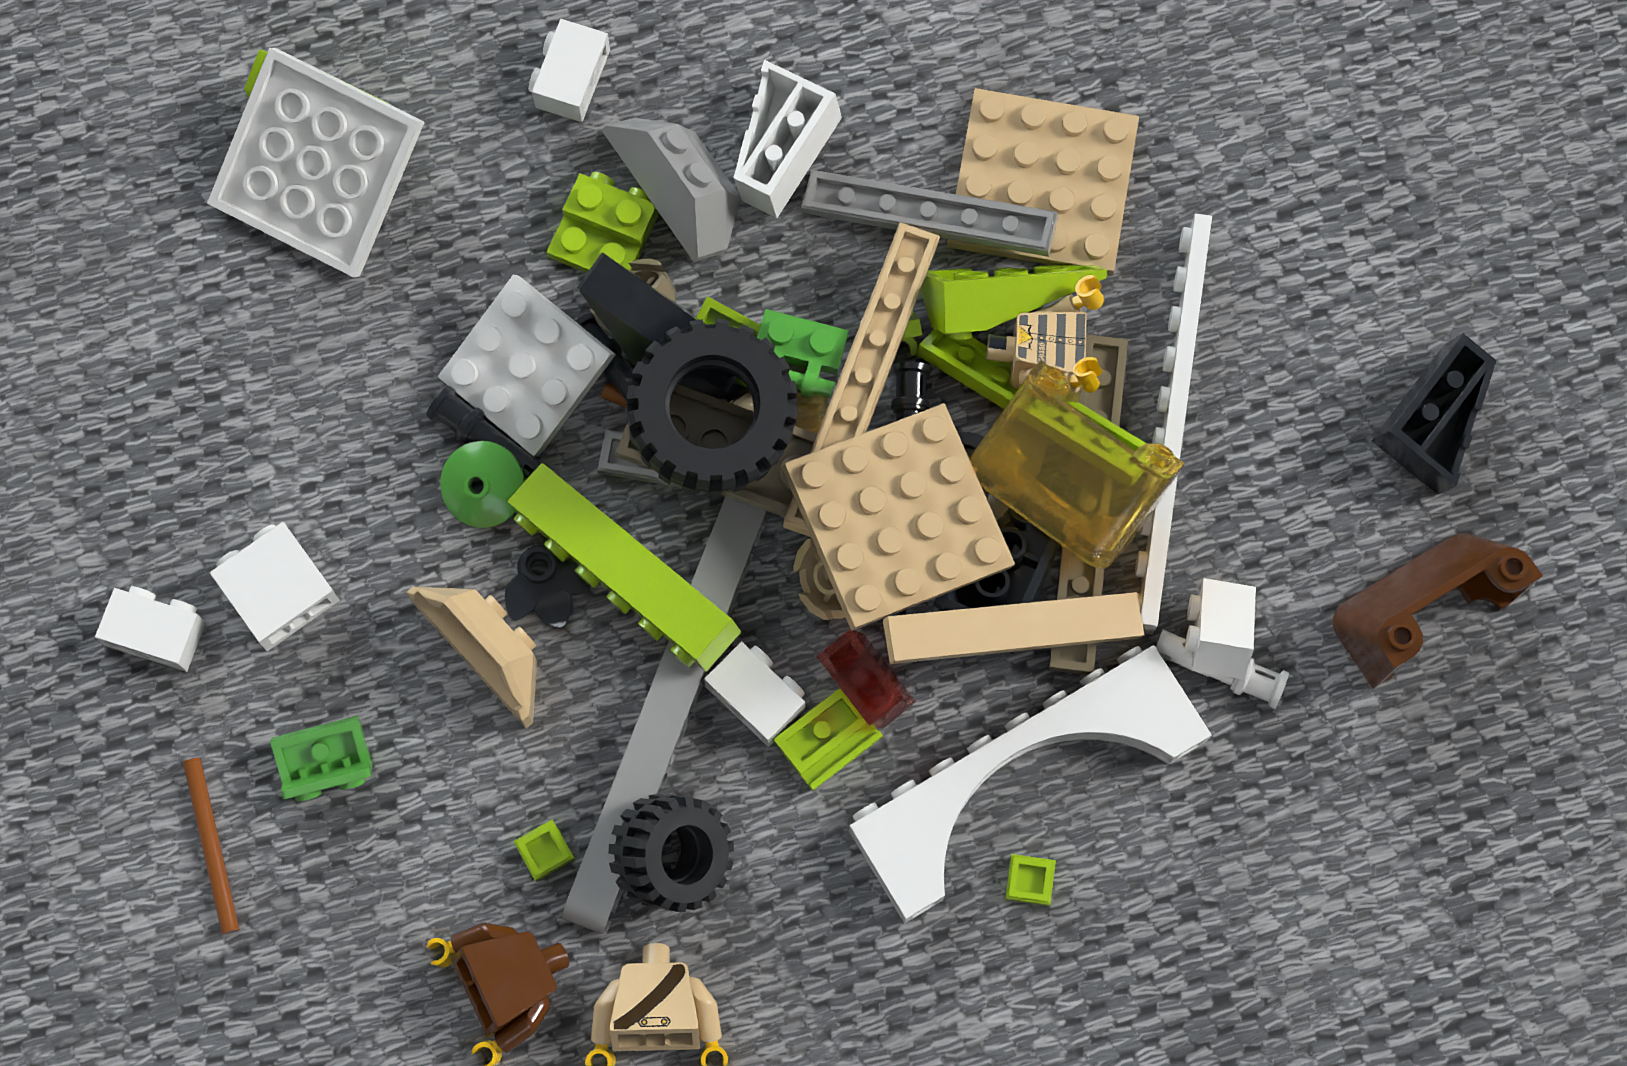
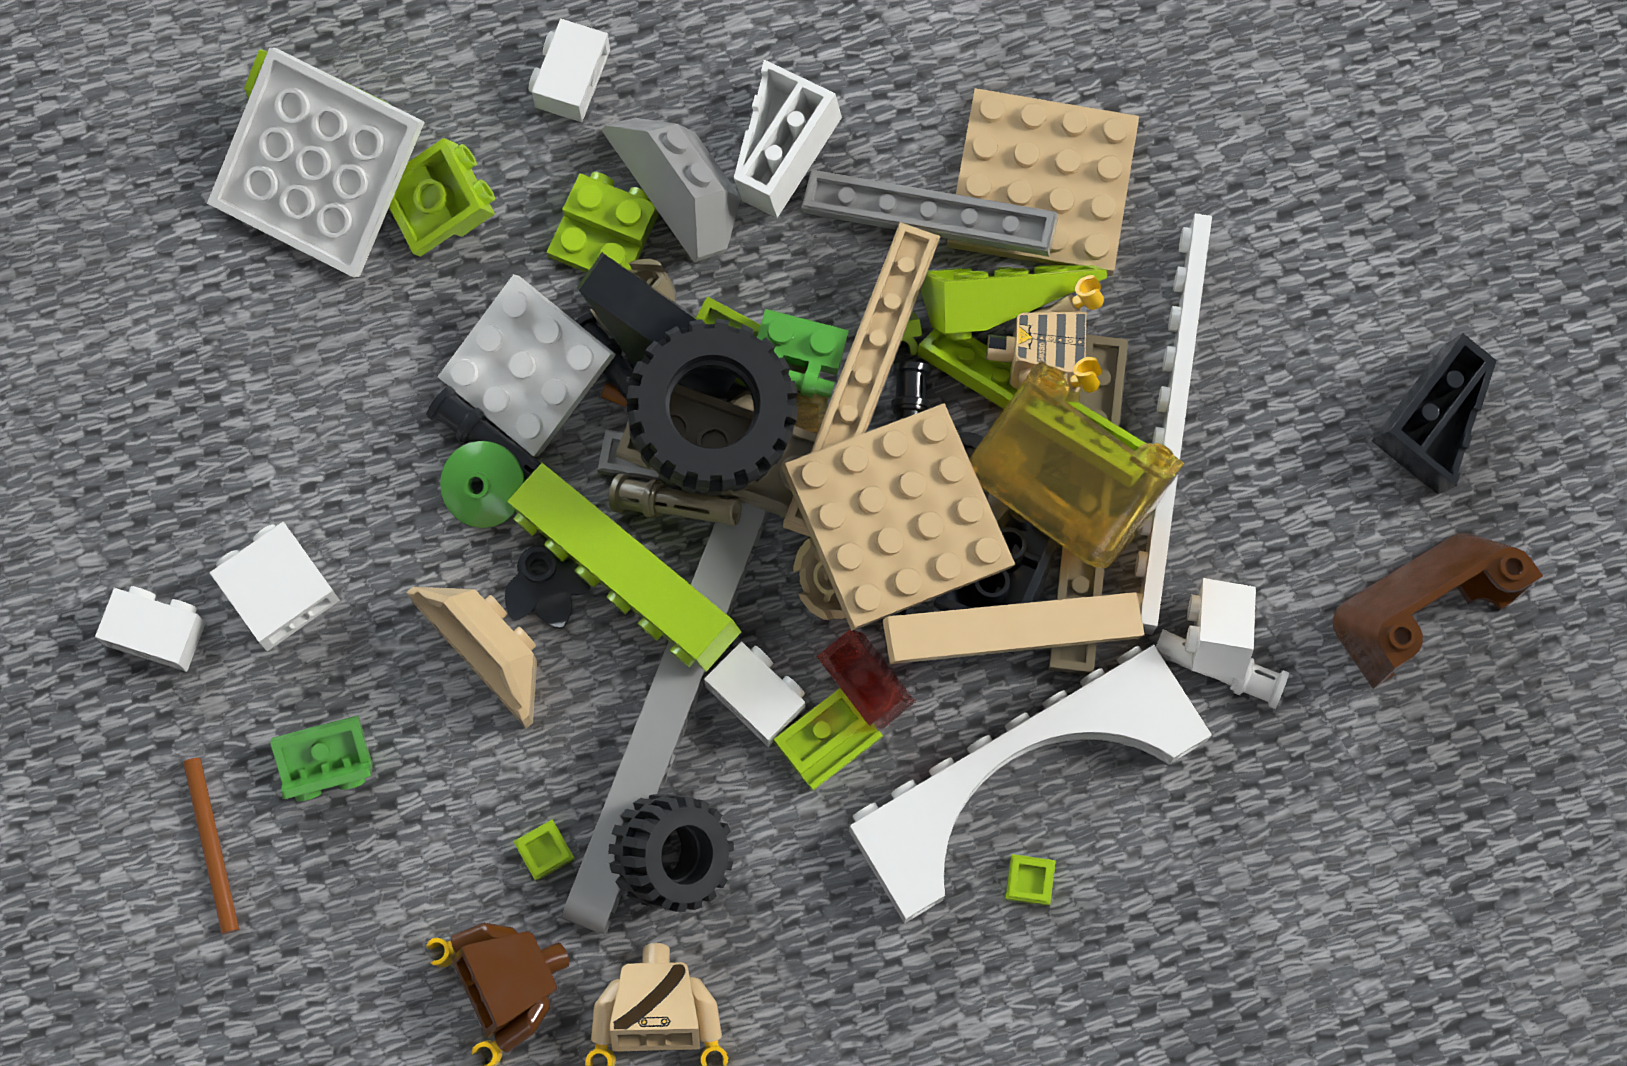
none -> lime plate [389,138,495,257]
none -> dark tan pin [608,474,742,526]

